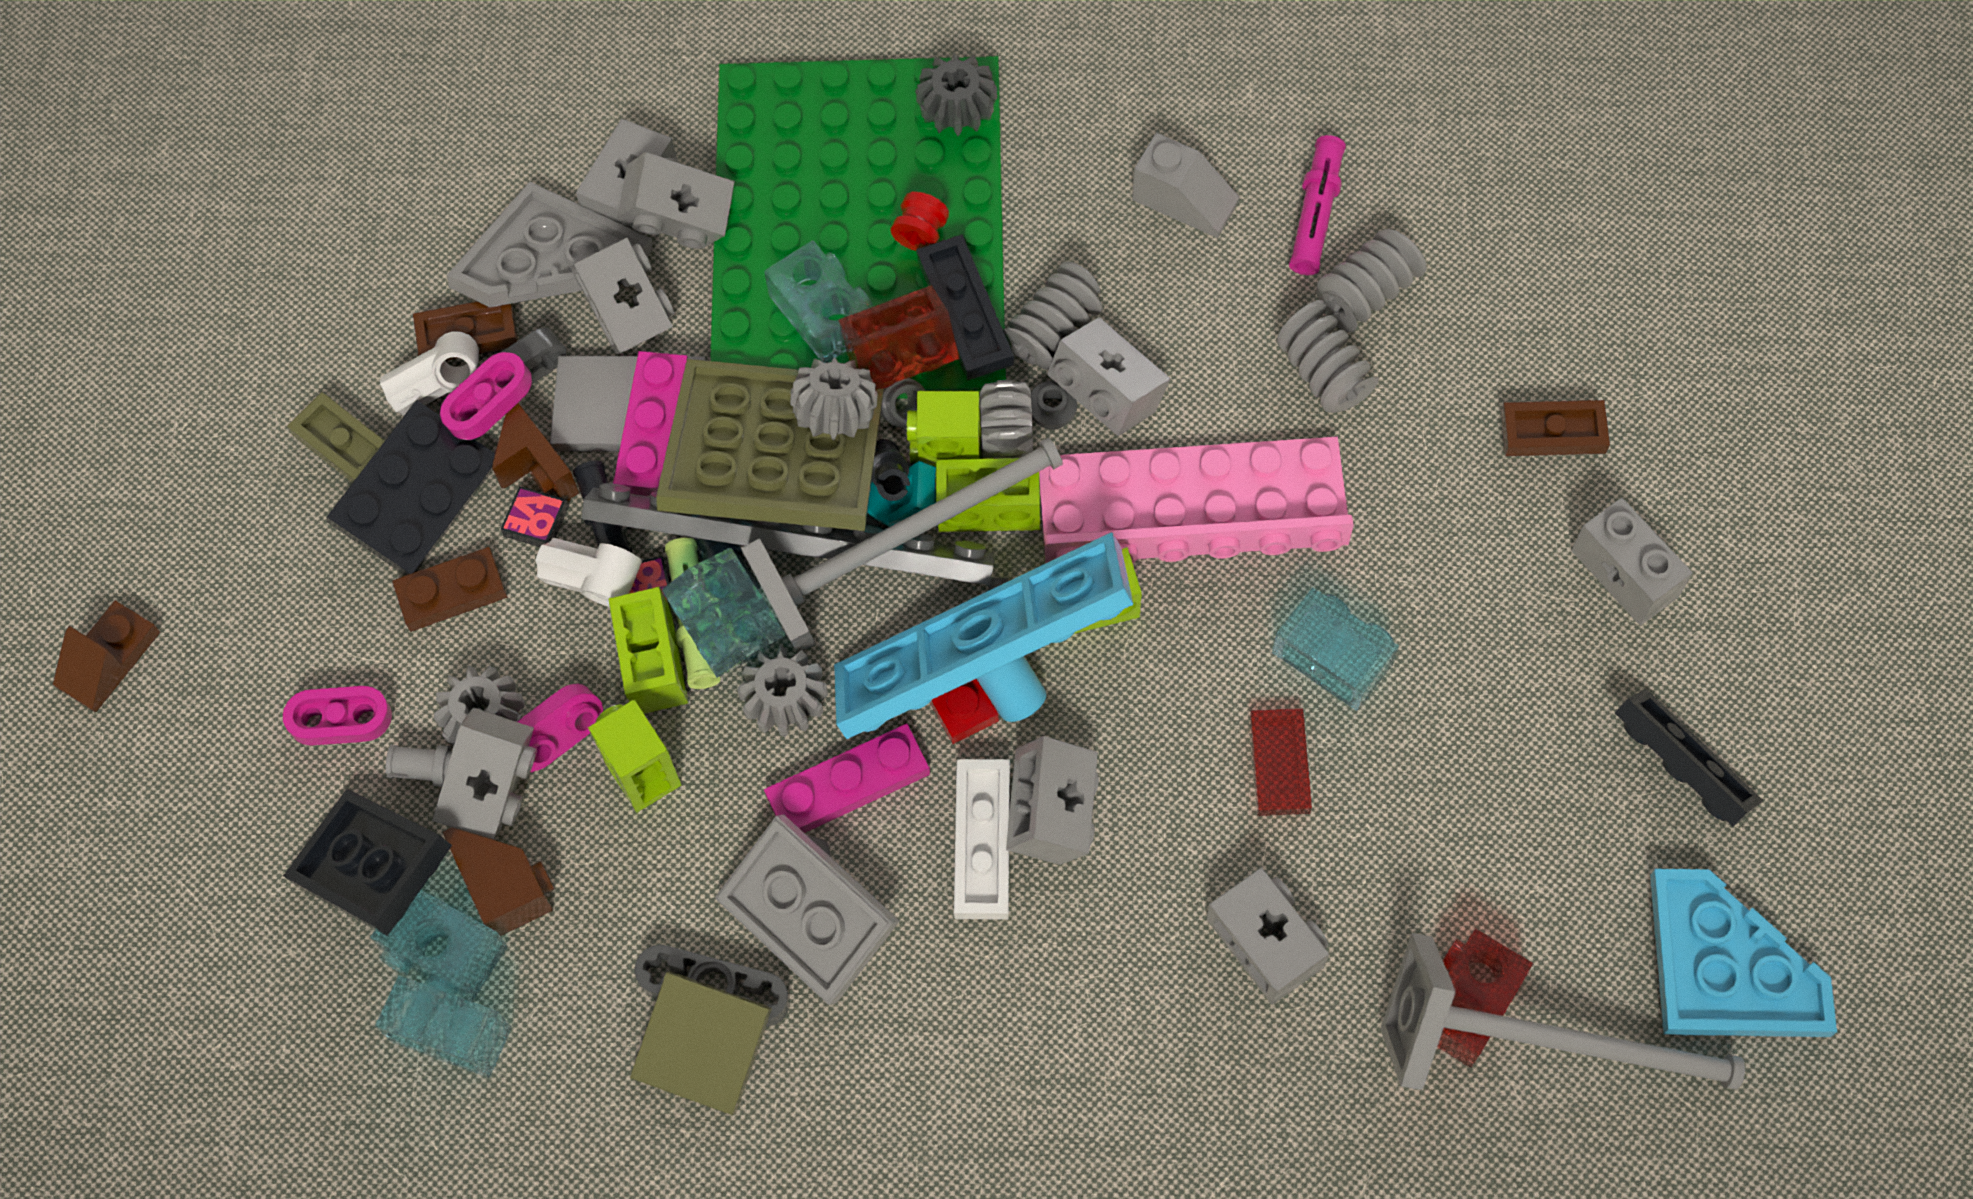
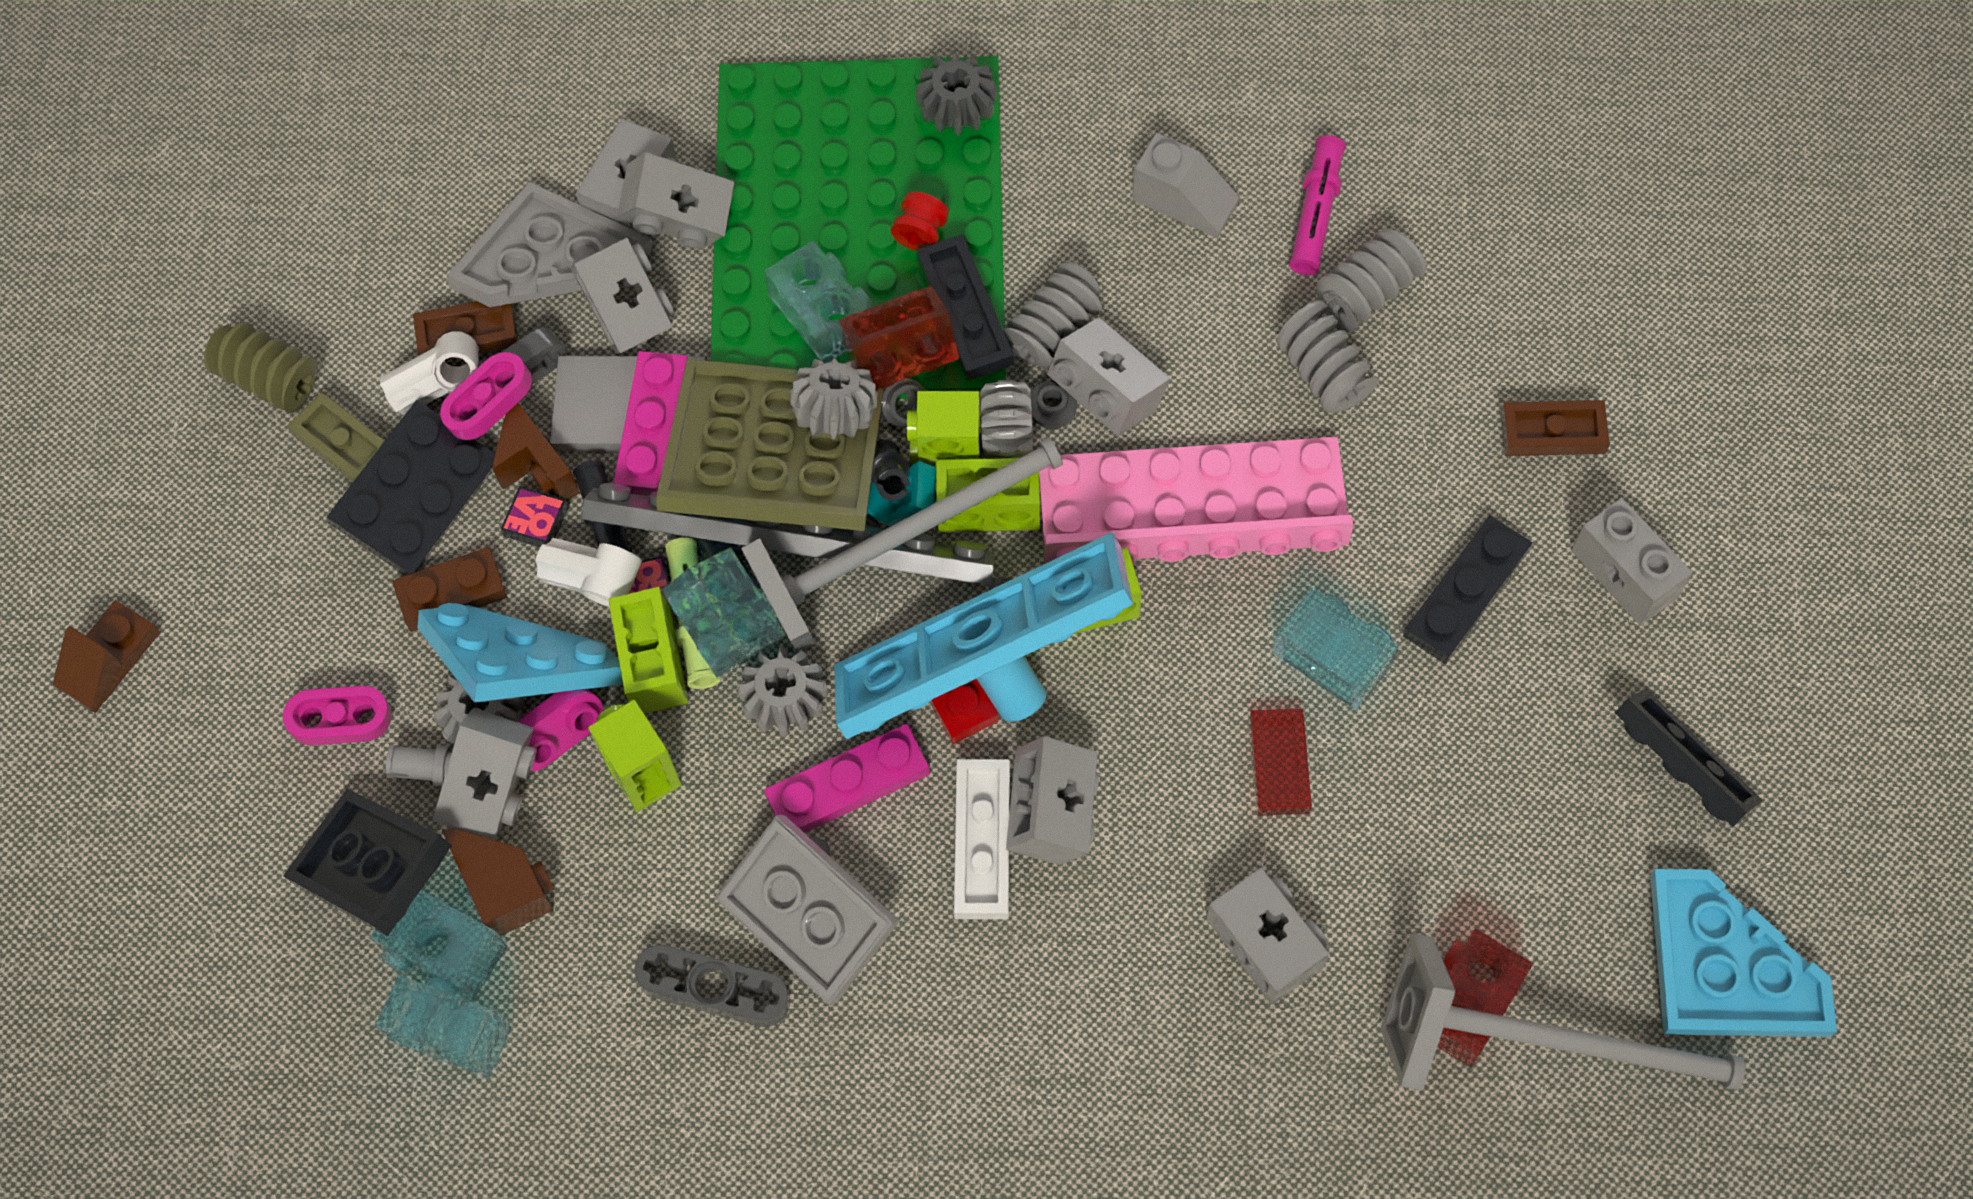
olive tile [630,971,772,1115] -> none
none -> olive piece [204,321,318,414]
none -> medium azure plate [417,603,623,702]
none -> black plate [1403,515,1533,664]

